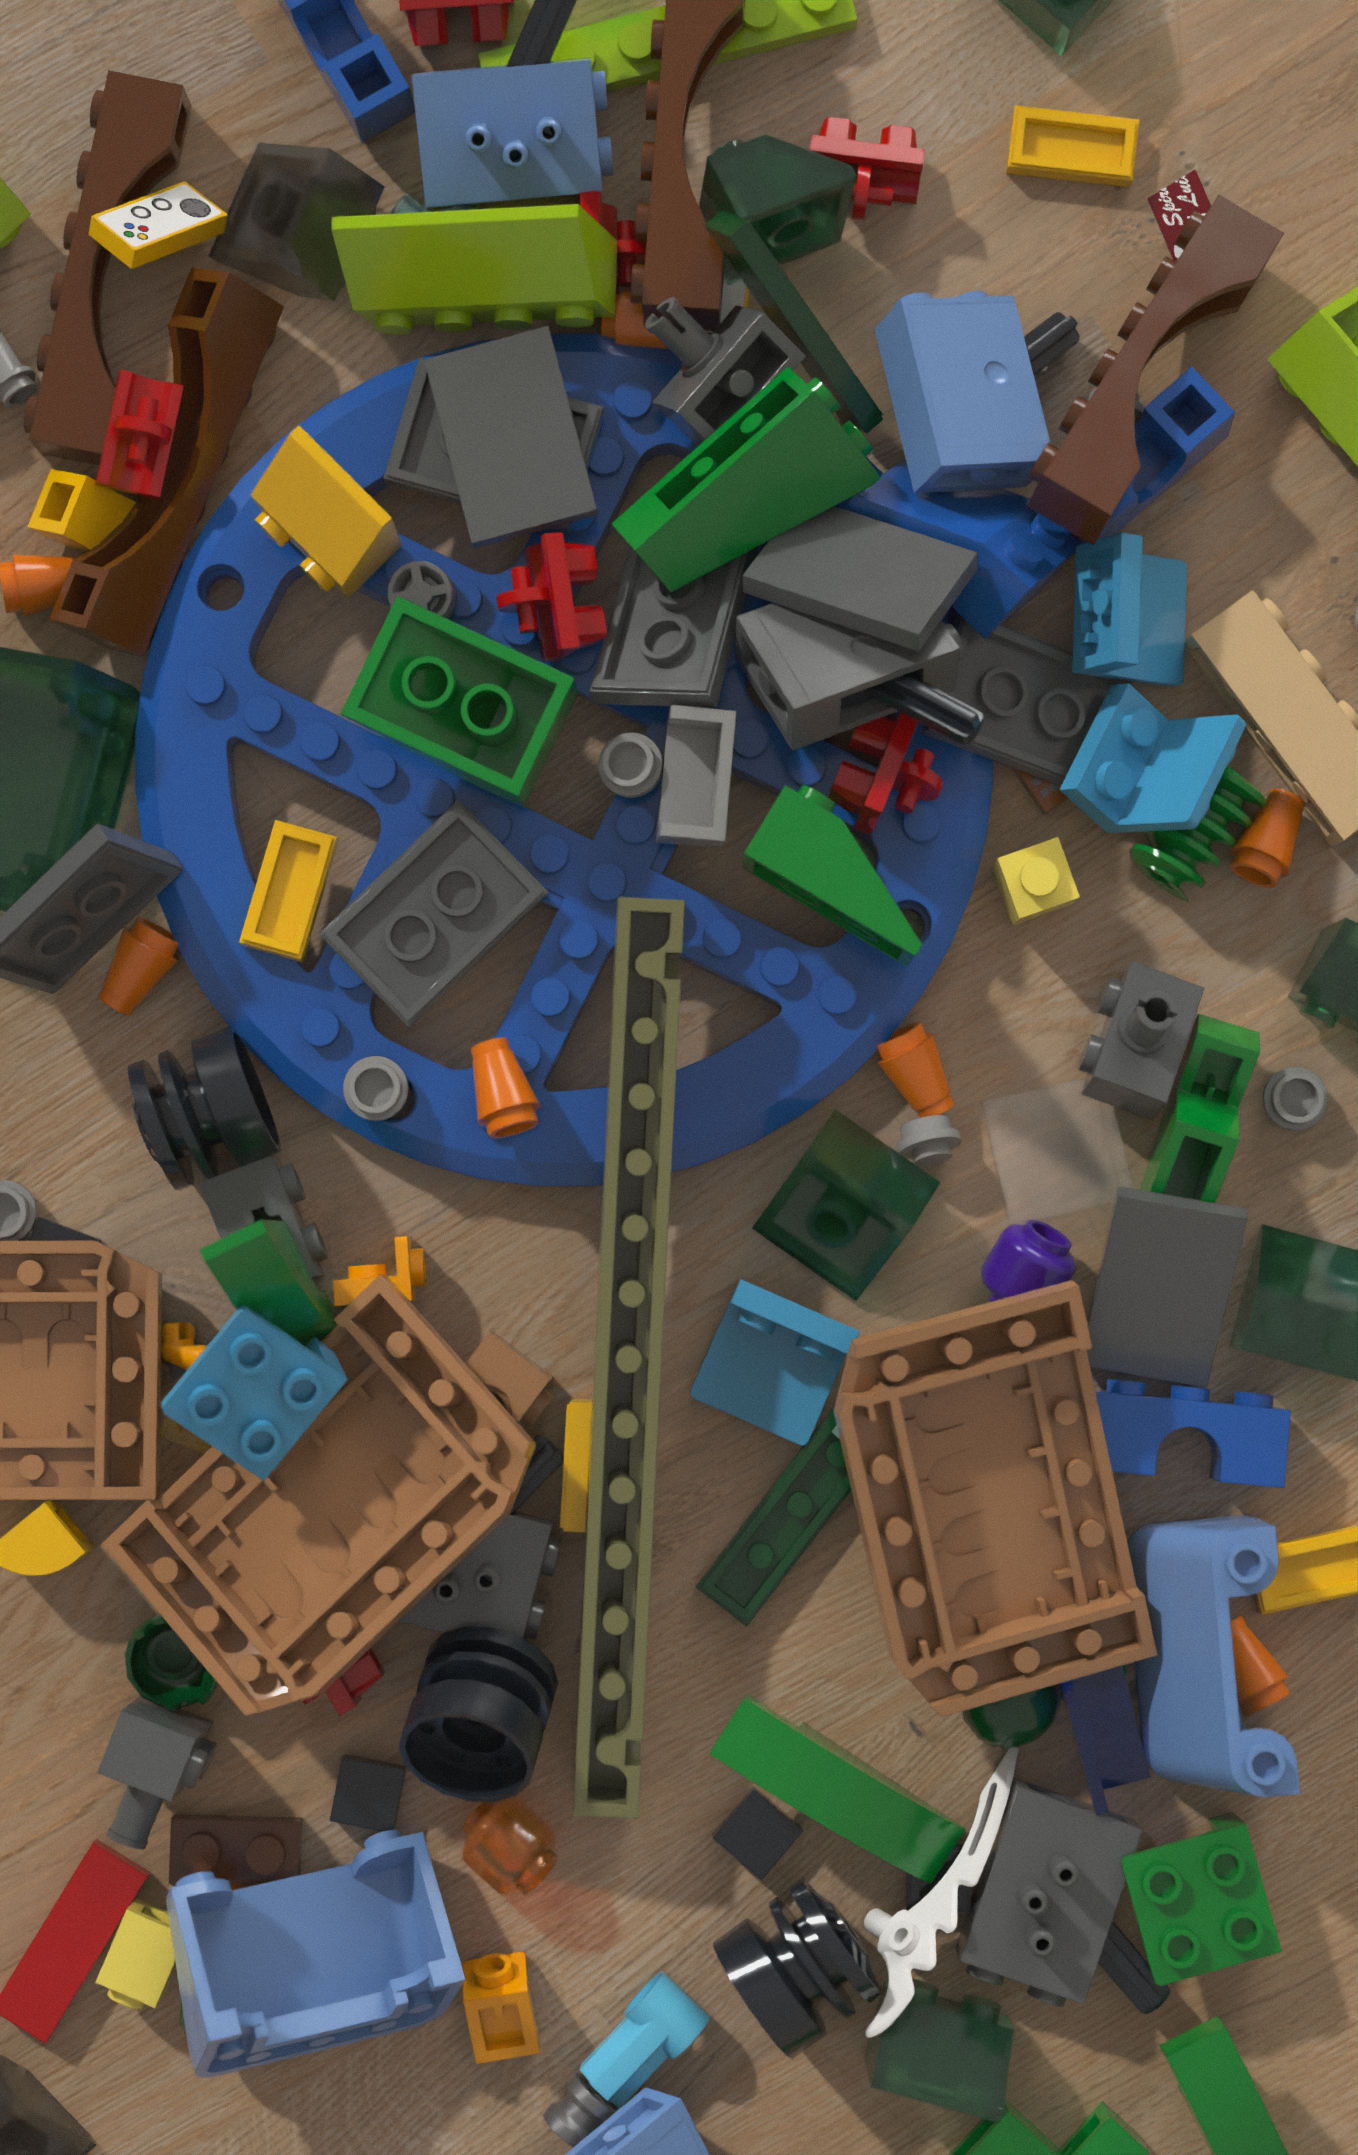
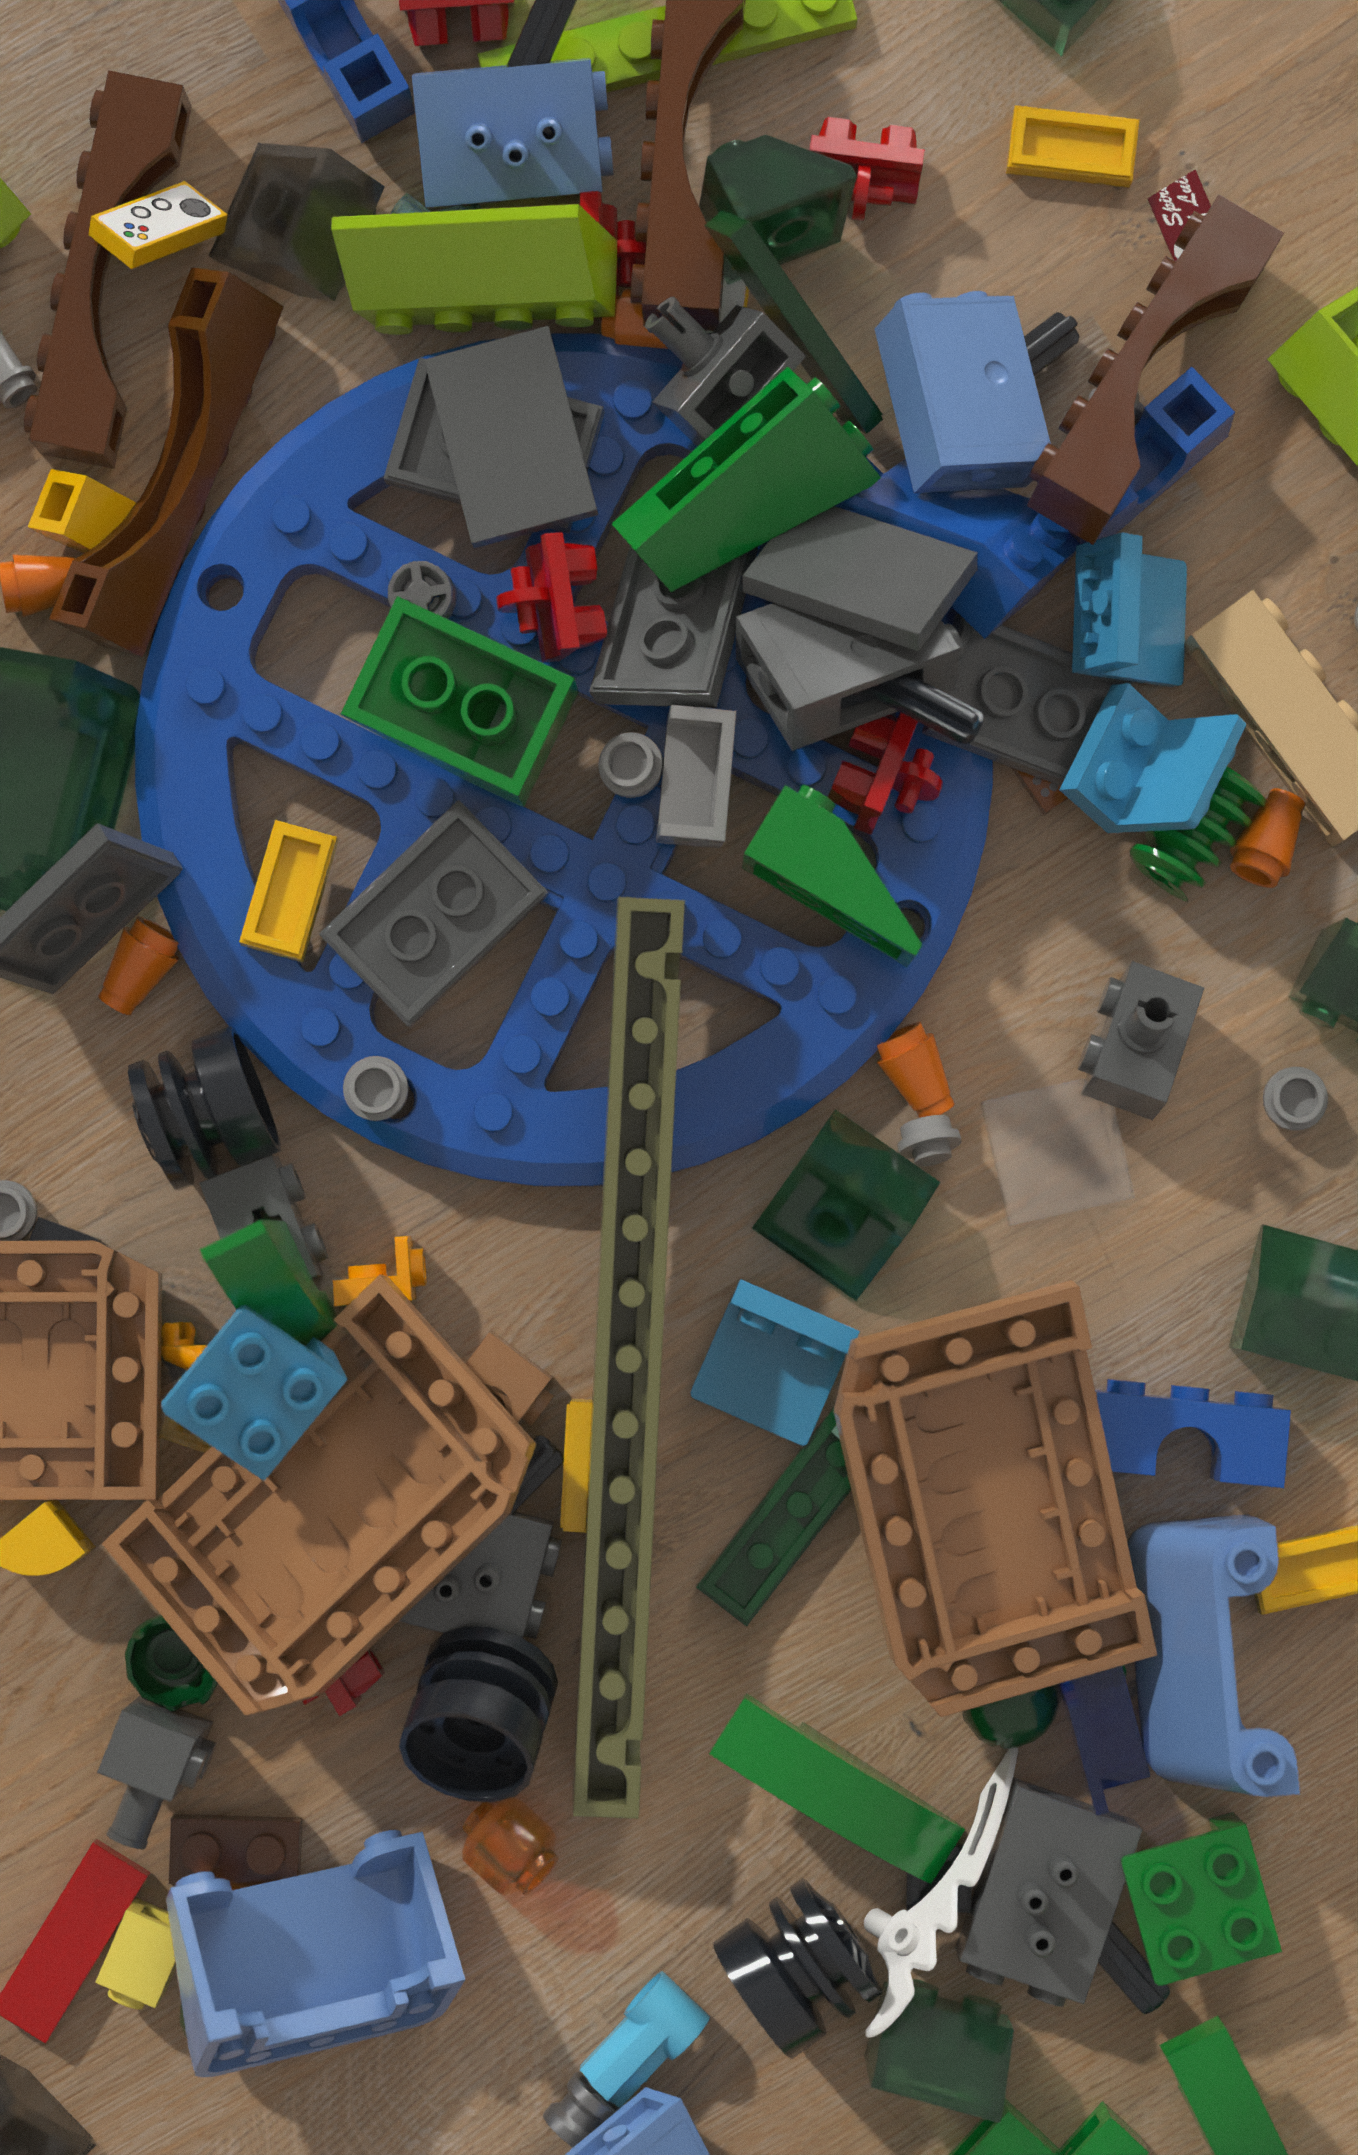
red hips [95,369,184,500] -> none
yellow slope [251,425,402,598] -> none
black tile [330,1754,407,1832] -> none
light orange bracket [462,1952,540,2064] -> none
orange cone [470,1038,541,1139] -> none
black tile [712,1786,803,1881] -> none
dark purple head [981,1219,1076,1302] -> none
light yellow brick [991,837,1080,926] -> none
dark grey tile [1087,1186,1247,1388] -> none
green slope [1140,1014,1260,1203] -> none
orange cone [1231,1616,1291,1717] -> none

